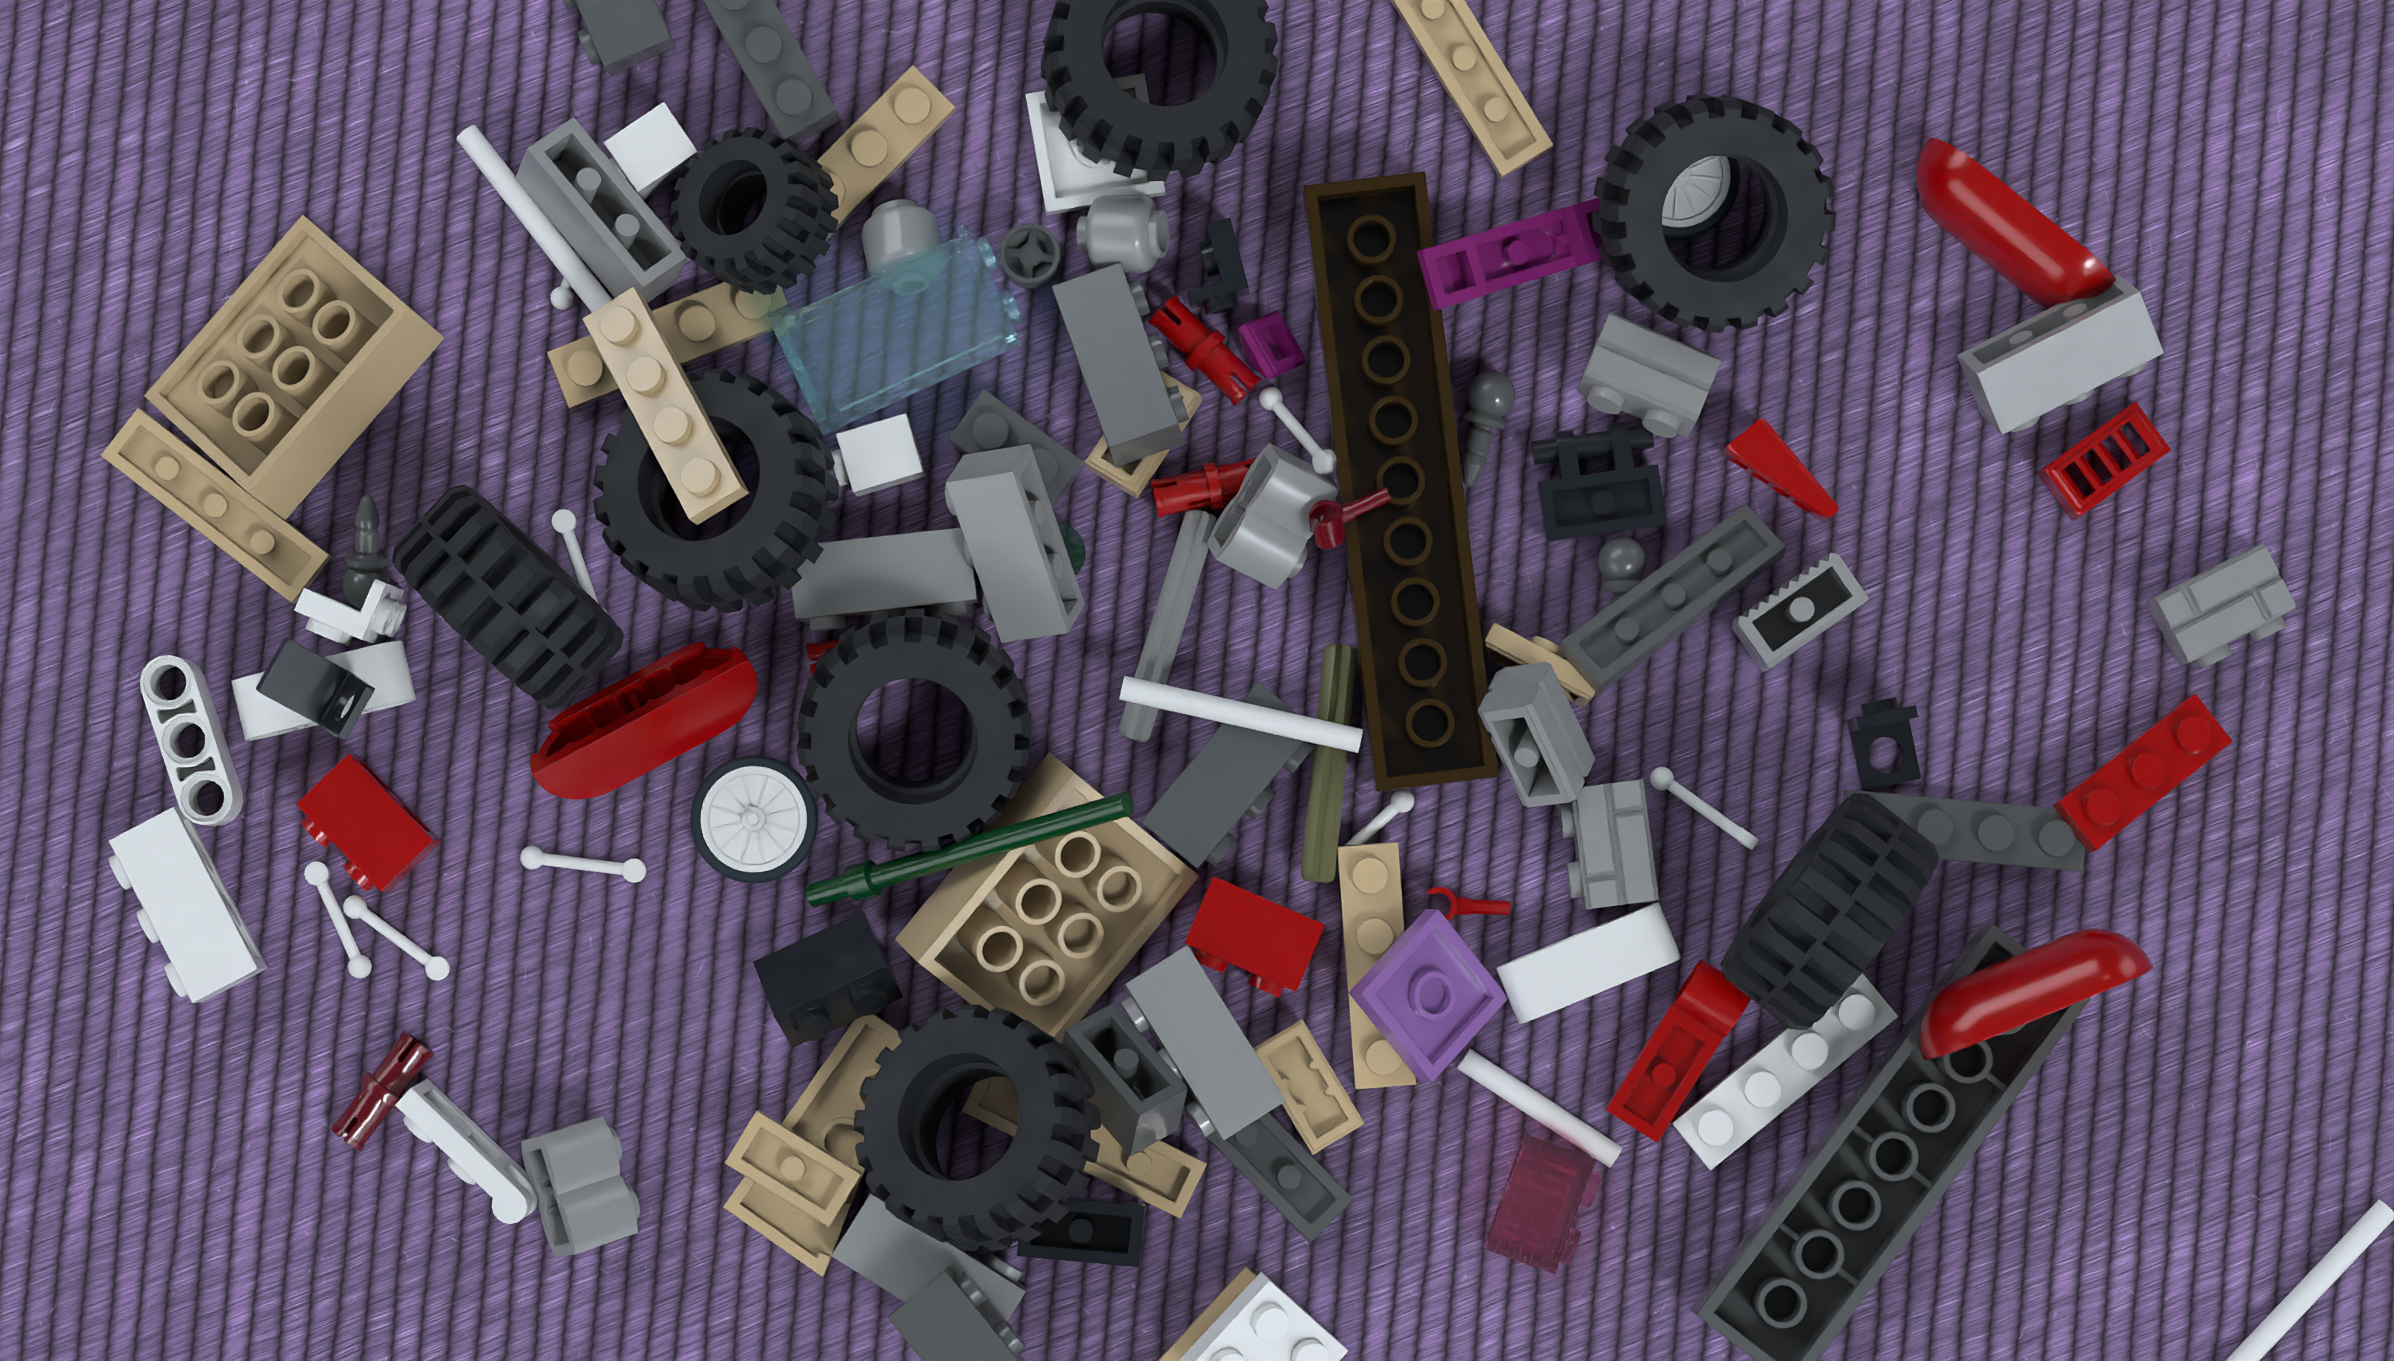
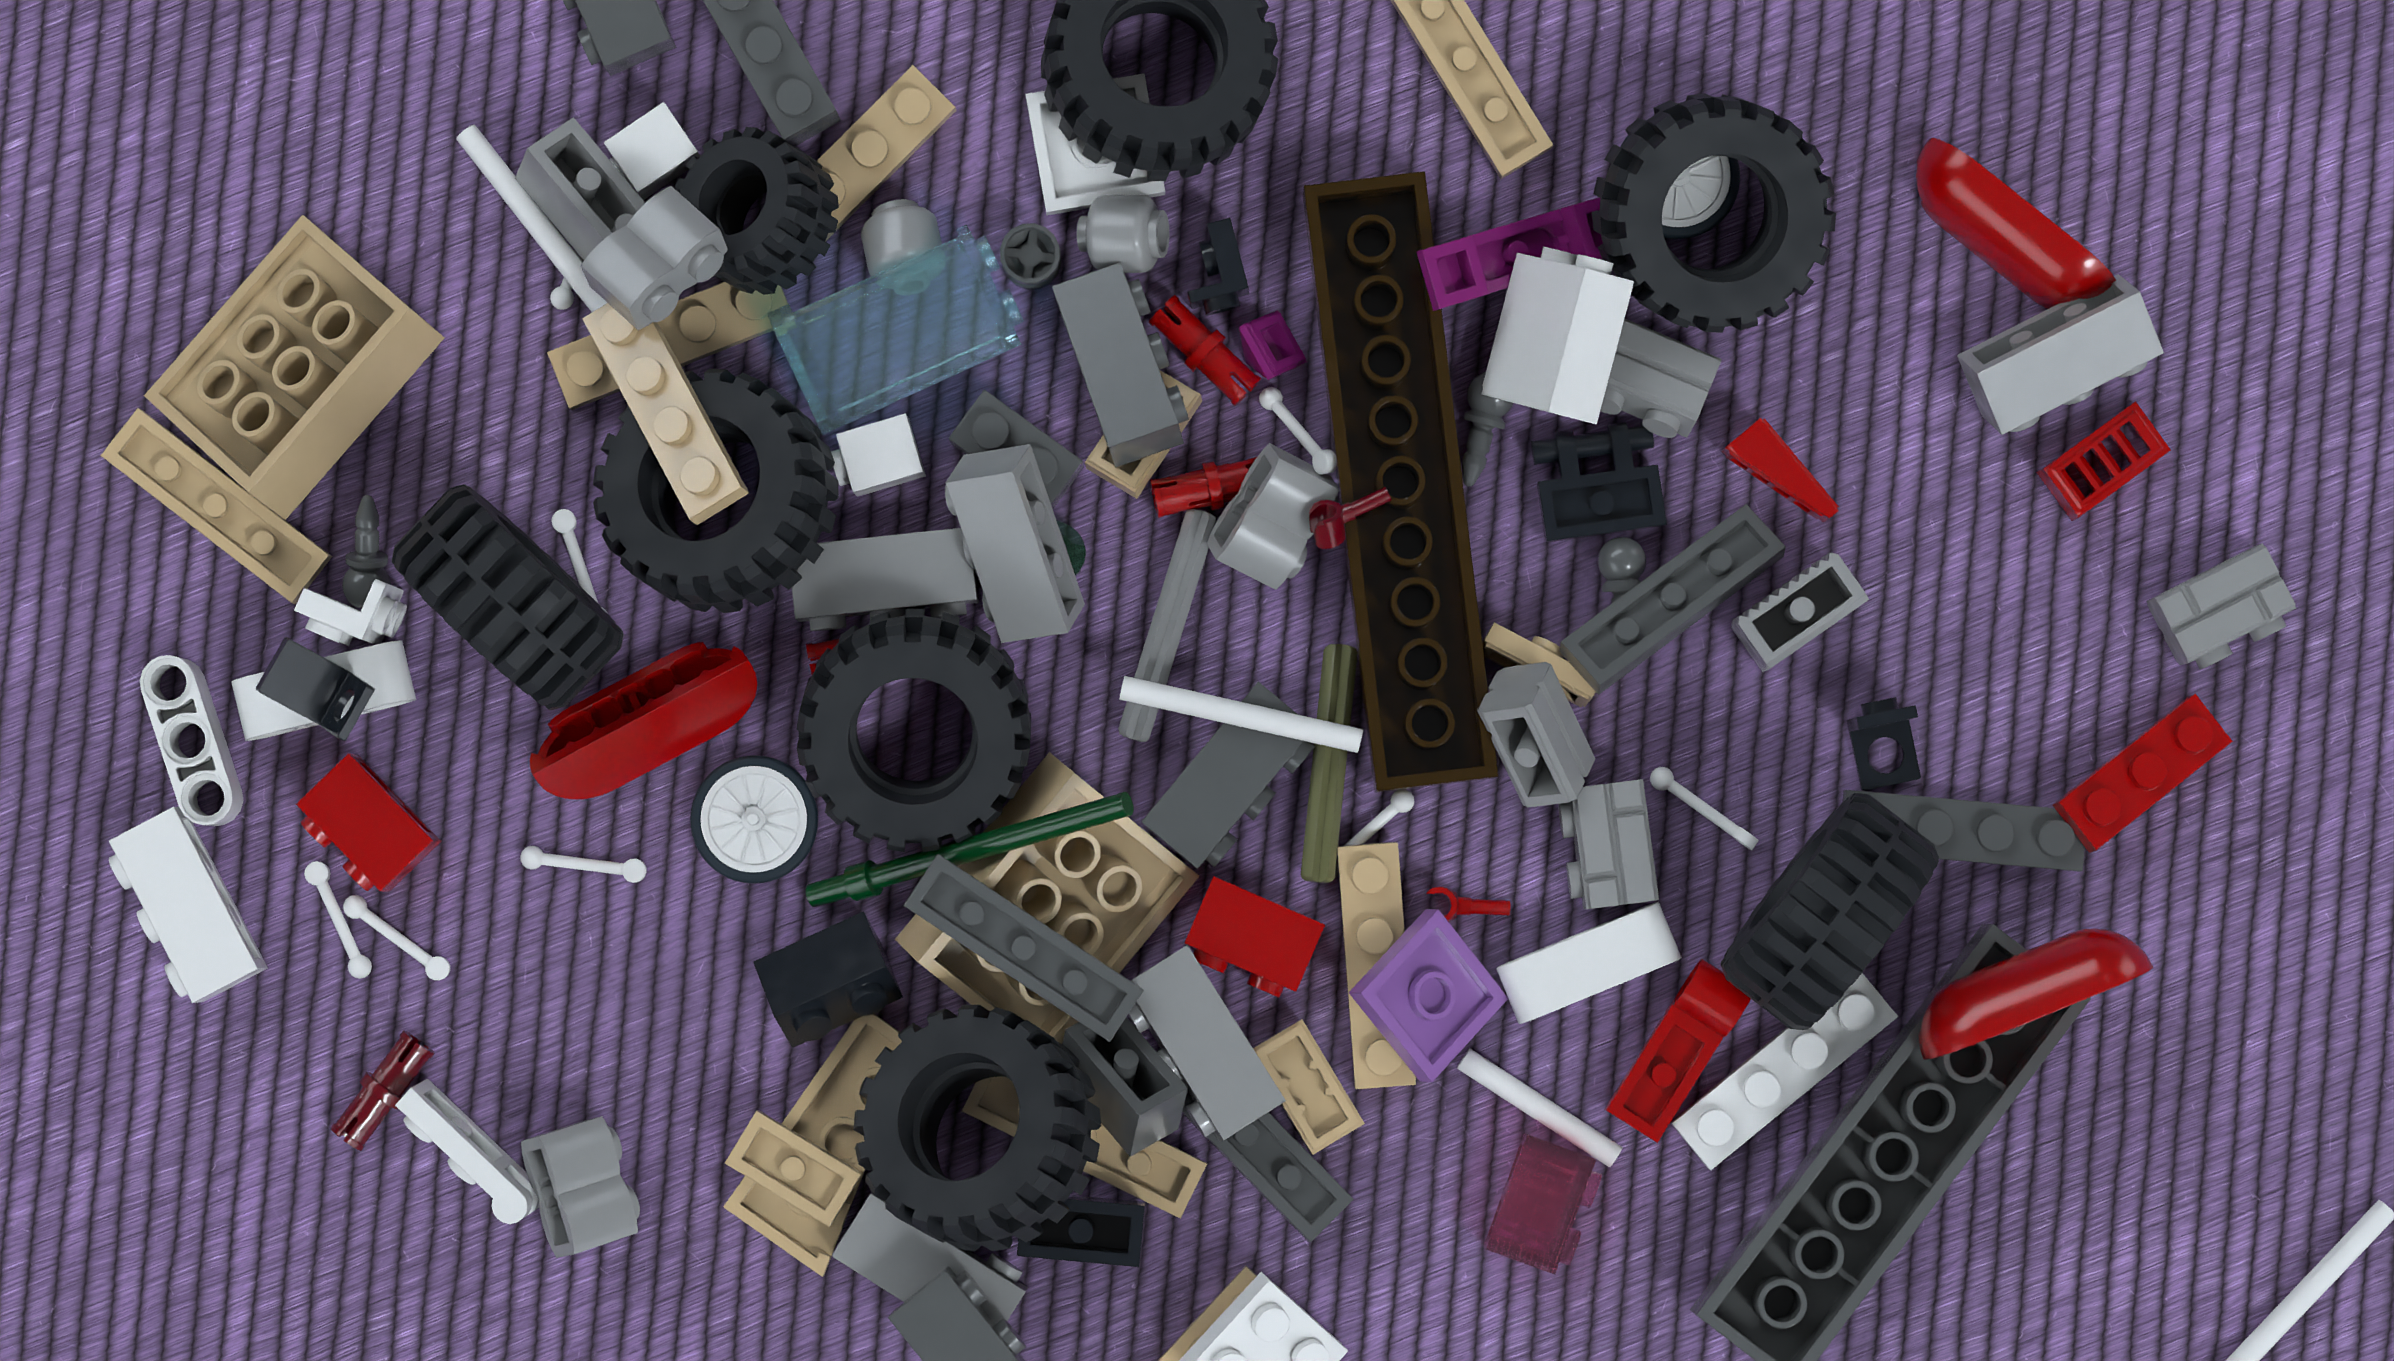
none -> light grey brick [581,186,728,330]
none -> dark grey plate [903,854,1144,1042]
none -> white brick [1482,247,1634,424]

